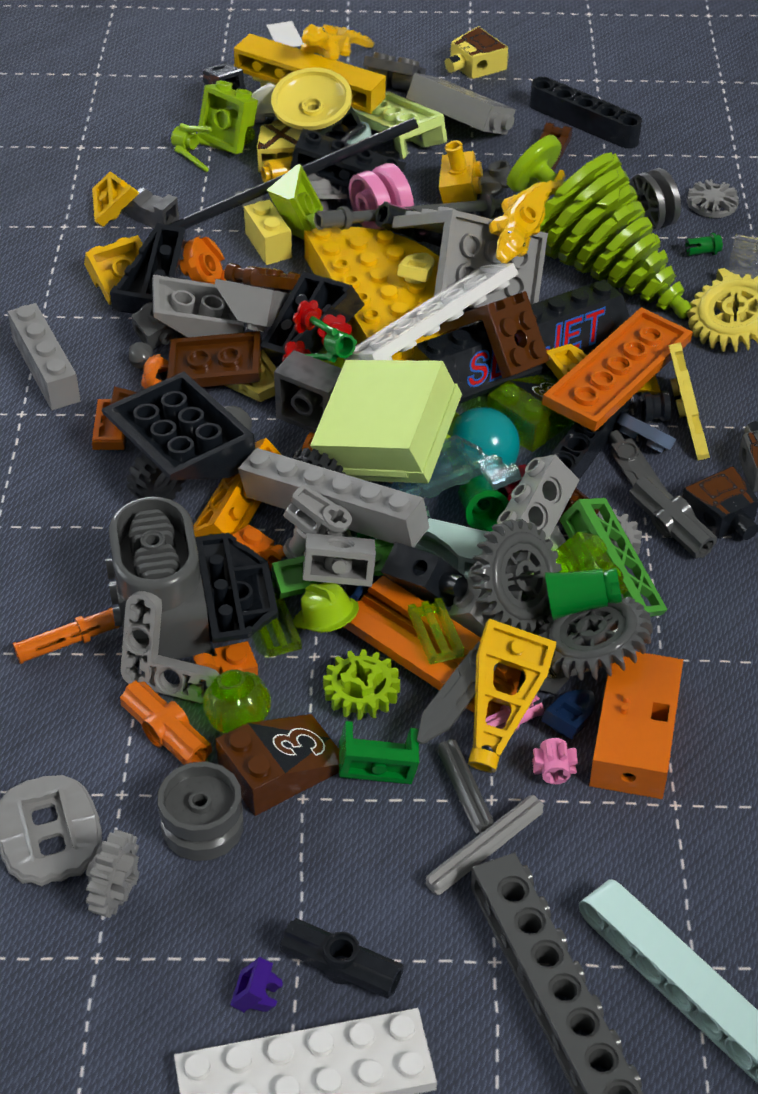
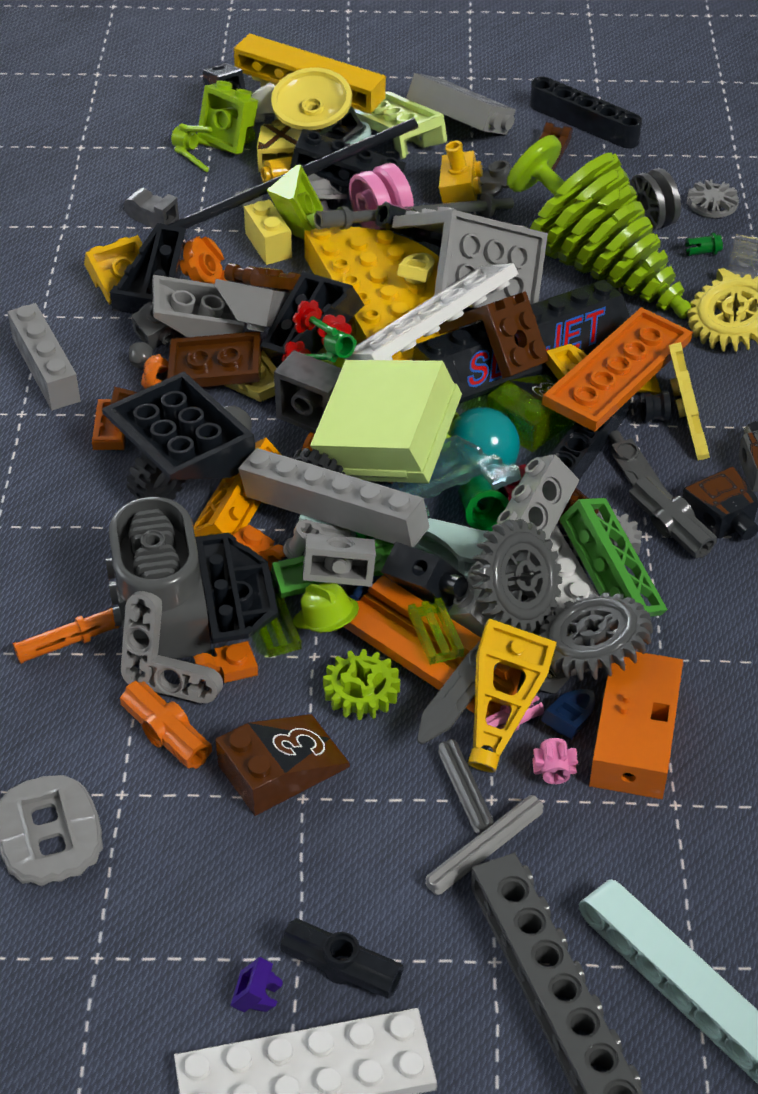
light grey gear [86,830,140,918] -> none
yellow wing [92,171,139,227] -> none
dark grey wheel [158,762,244,861] -> none
clear neon green plant [202,669,272,733] -> none
white sticker [266,21,304,47] -> none
light grey piece [283,485,352,536] -> none
yellow animal [300,24,374,60] -> none
green panel [339,721,419,784] -> none
flat silver plate [363,52,426,91] -> none
light yellow torso [445,26,508,79] -> none
yellow animal [489,169,565,263] -> none
green plant [545,568,622,621] -> none
clear neon green slope [555,532,628,594] -> none
sand blue plate [616,412,676,453] -> none

